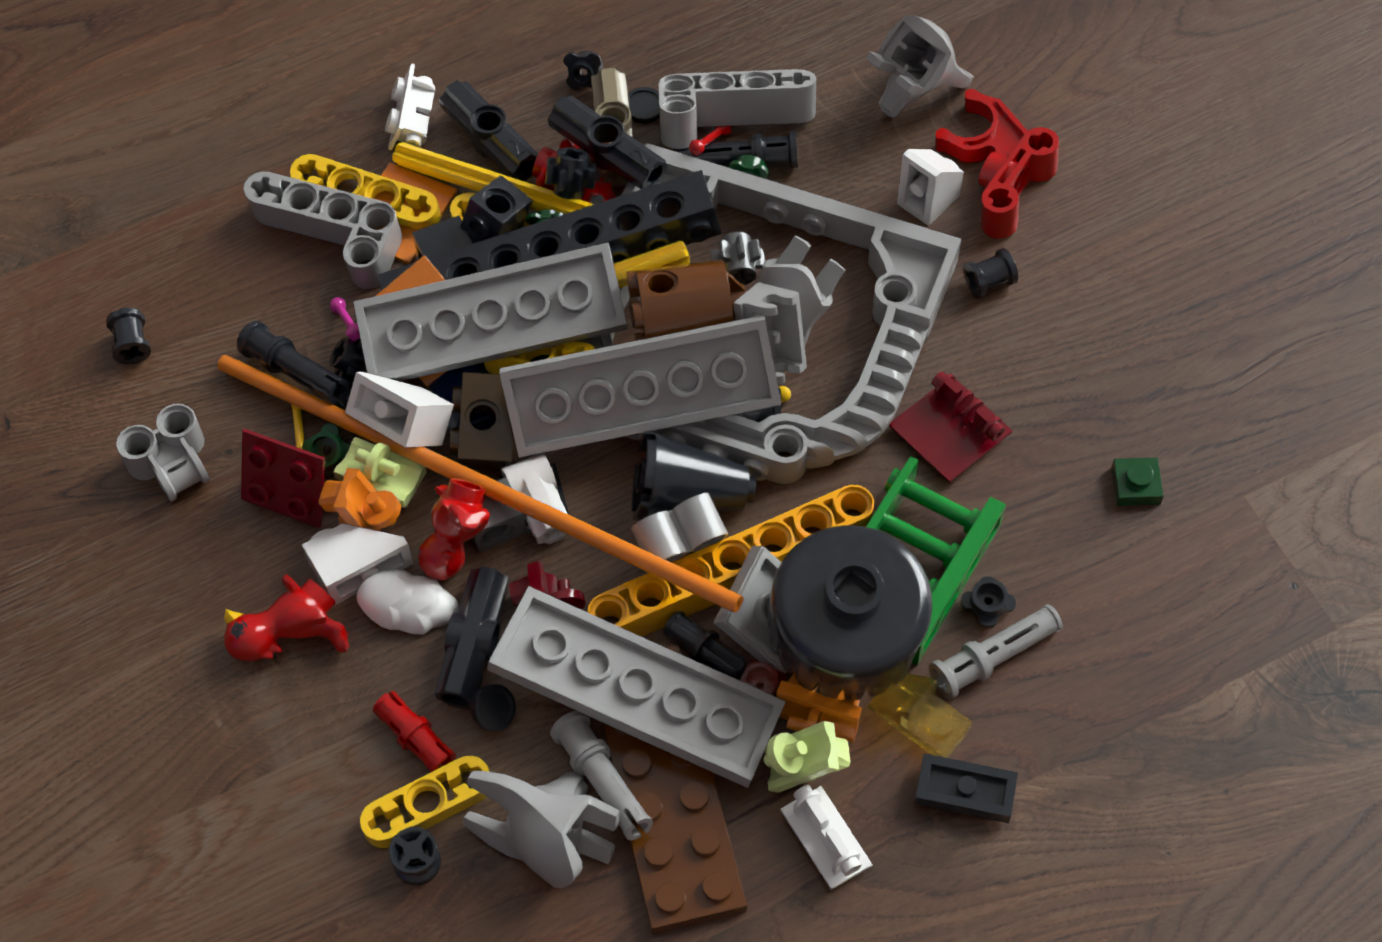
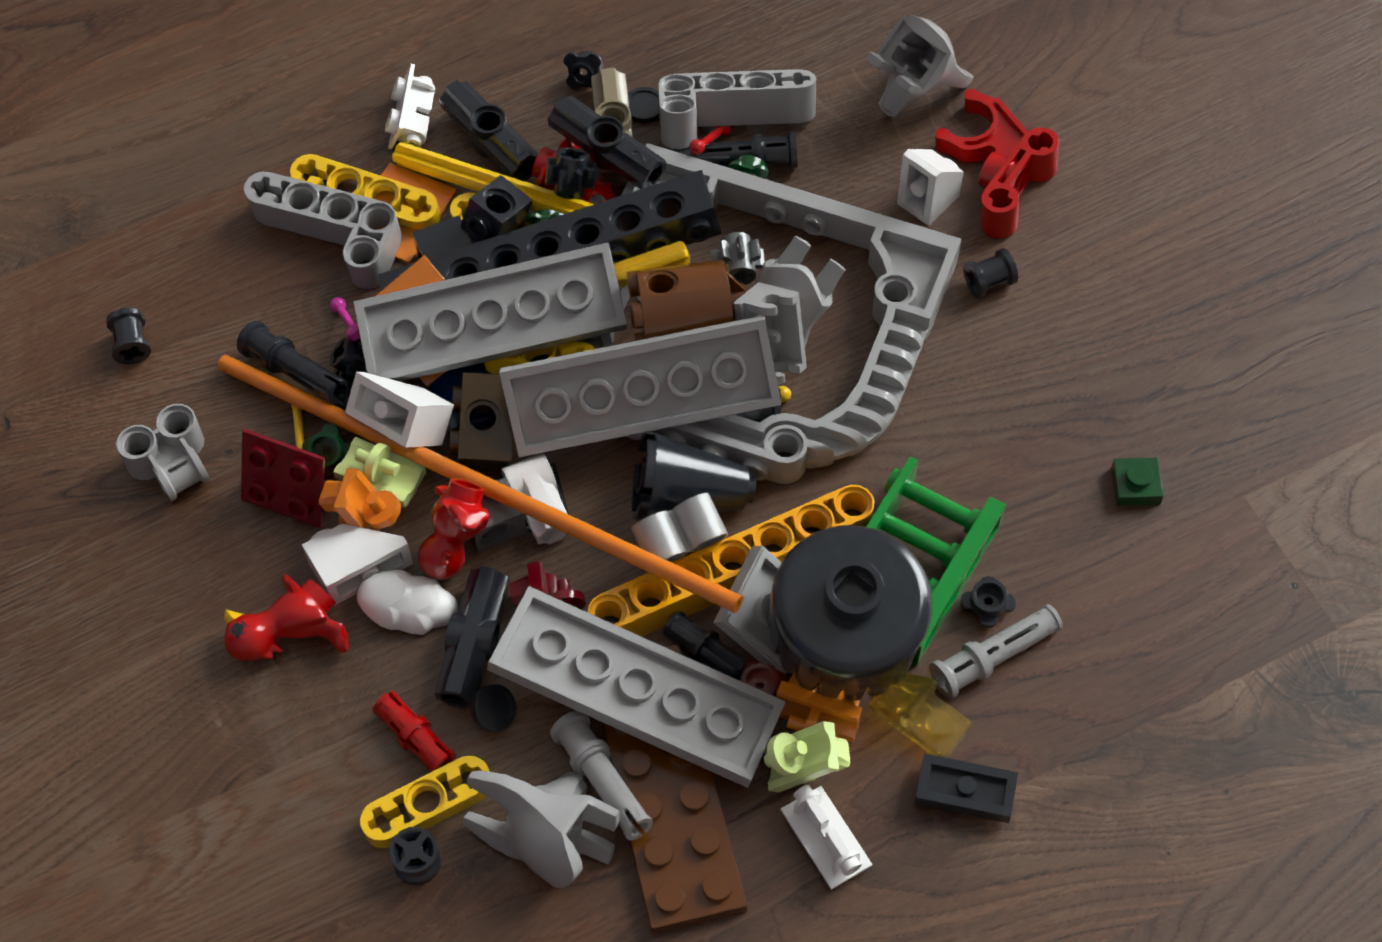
dark red hinge [889,371,1012,483] -> none

